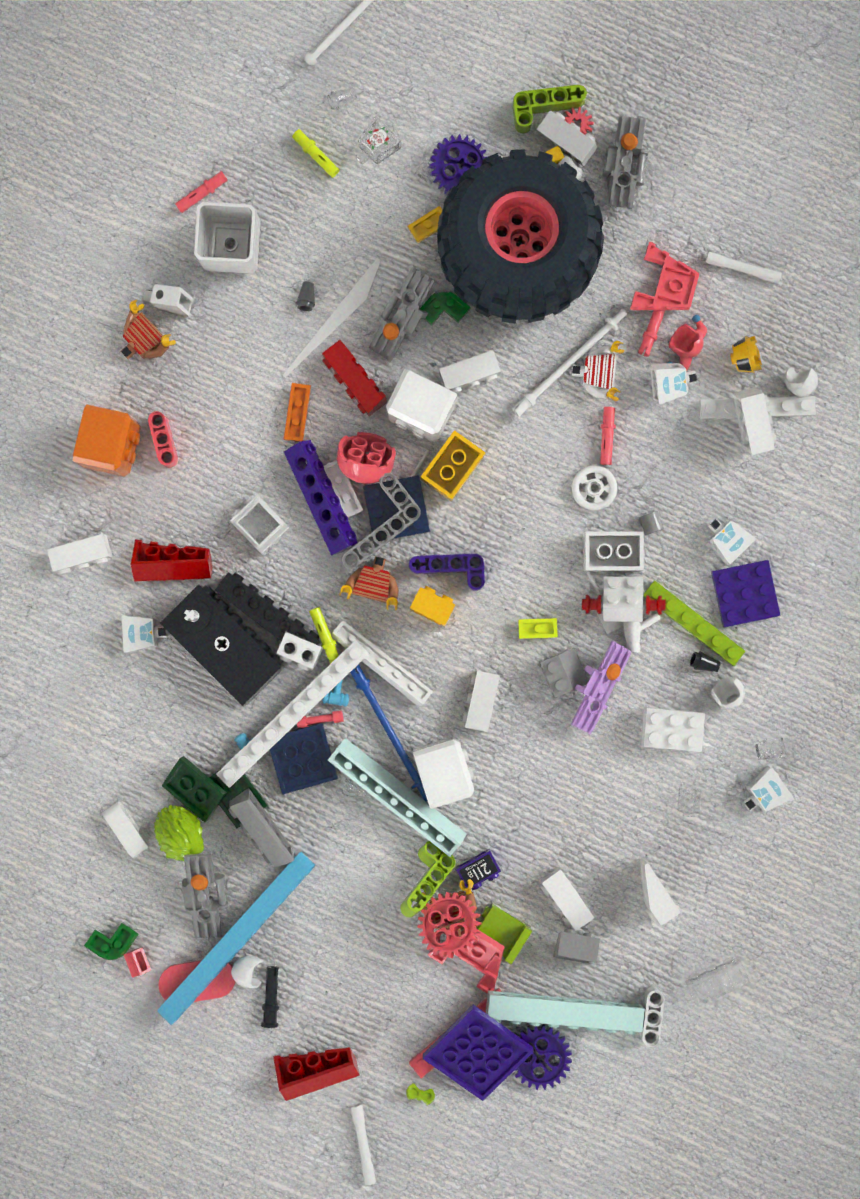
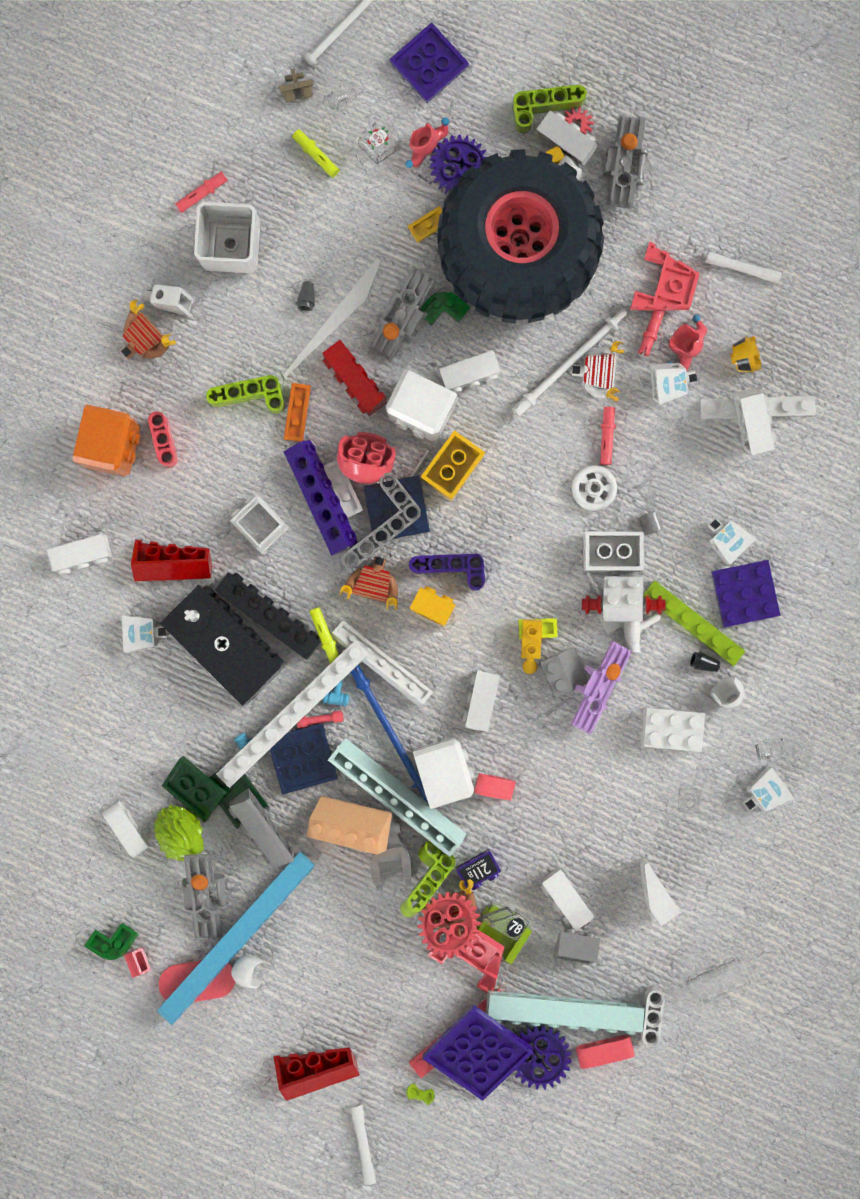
black pin [261,966,279,1028] -> none
white brick [276,632,323,671] -> none
white hair [785,367,818,397] -> none
none -> lime beam [206,375,285,414]
none -> dark tan hips [279,68,313,103]
none -> light nougat slope [307,796,392,855]
none -> light grey animal [370,810,411,891]
none -> dark purple plate [389,22,469,103]
none -> coral piece [405,117,449,168]
none -> coral beam [474,773,516,801]
none -> clear slope [481,906,530,942]
none -> yellow plate [521,619,543,674]
none -> coral beam [576,1035,635,1069]

